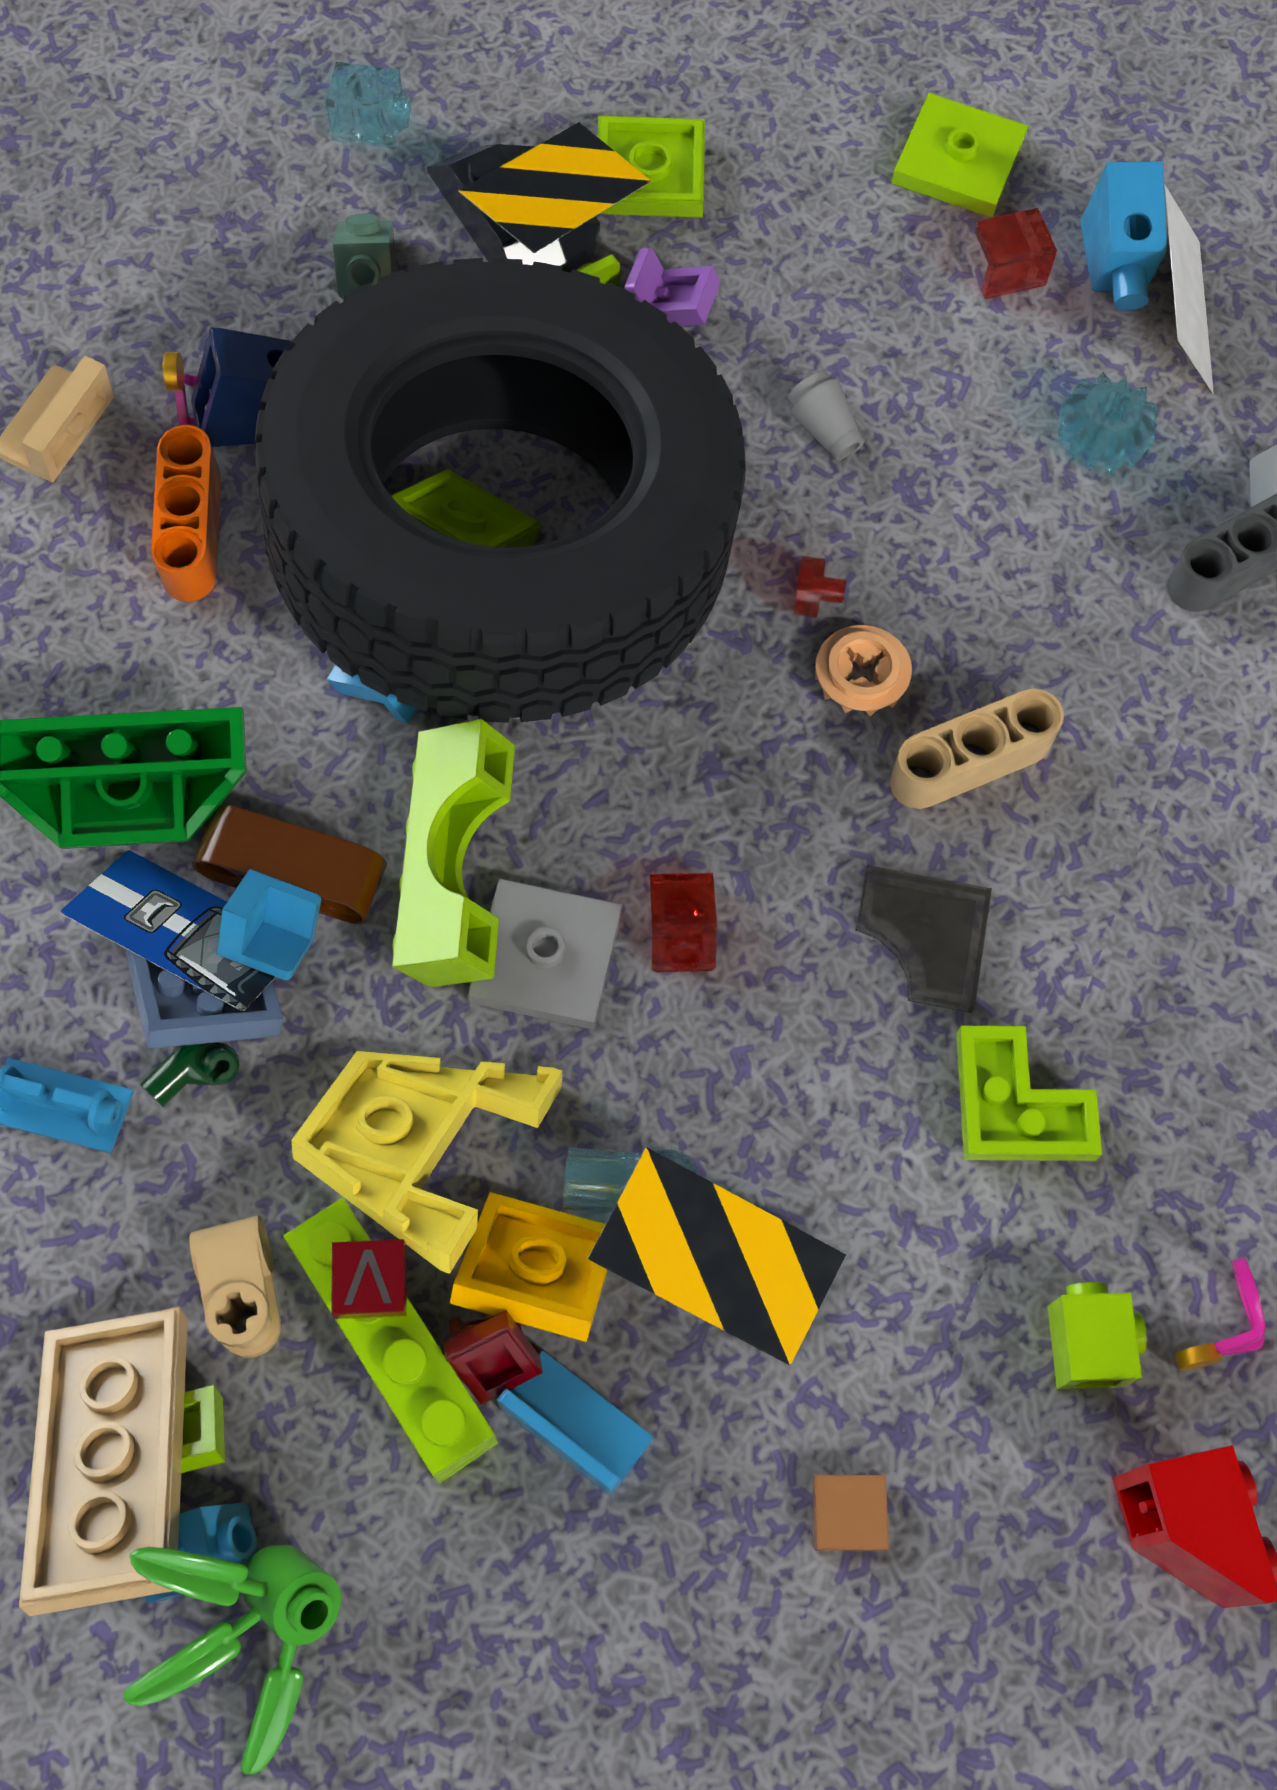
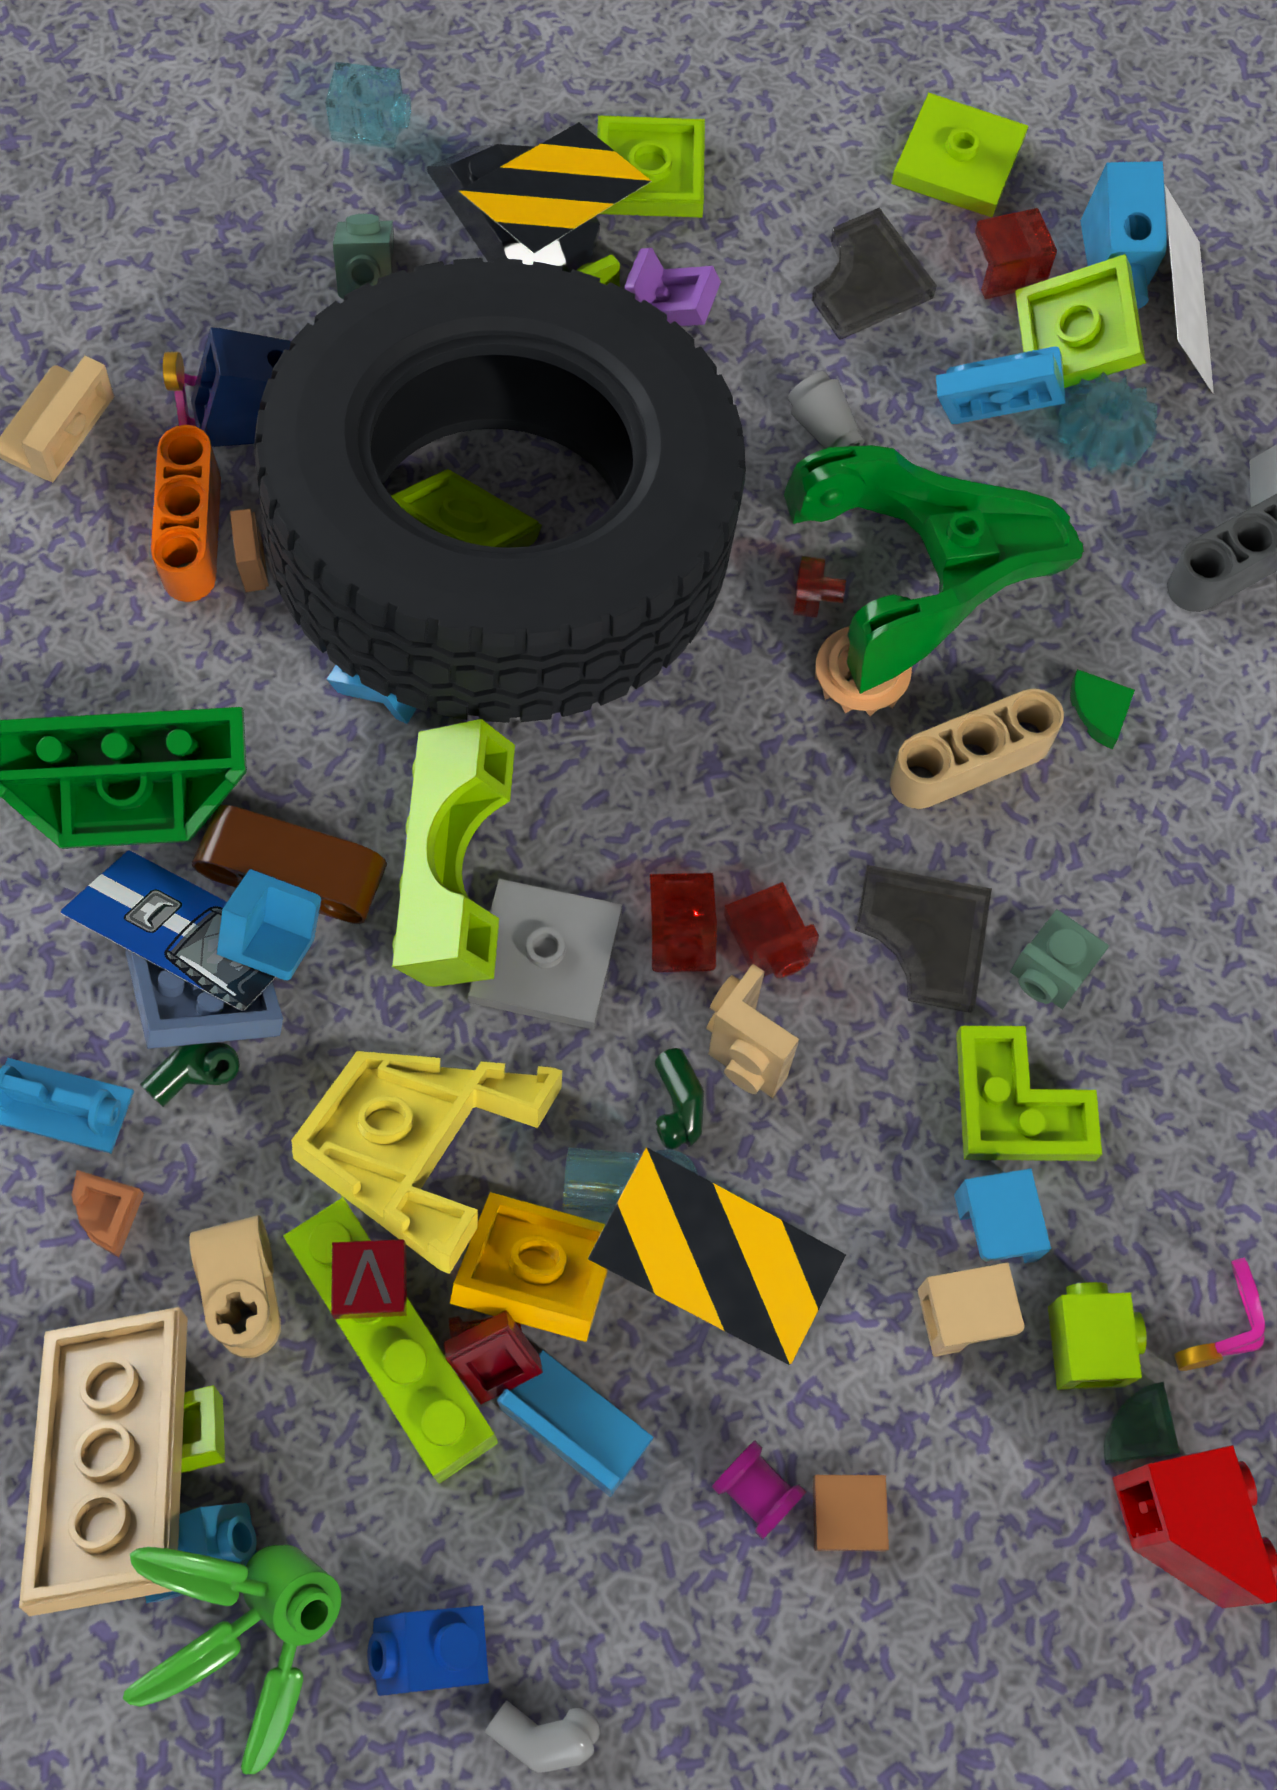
none -> nougat tile [72,1170,144,1257]
none -> medium nougat tile [230,508,269,592]
none -> blue bracket [367,1605,489,1696]
none -> light grey arm [485,1700,600,1773]
none -> dark green arm [655,1048,704,1150]
none -> tan bracket [706,964,799,1098]
none -> magenta bush [711,1440,806,1540]
none -> clear red bracket [724,882,819,978]
none -> green animal [784,445,1084,694]
none -> clear smoke tile [812,208,937,340]
none -> tan panel [917,1263,1024,1357]
none -> dark azure bracket [936,346,1066,424]
none -> dark azure panel [954,1168,1051,1263]
none -> sand green bracket [1010,909,1109,1010]
none -> lime plate [1015,254,1146,388]
none -> green tile [1070,669,1135,749]
none -> clear green tile [1104,1382,1180,1465]

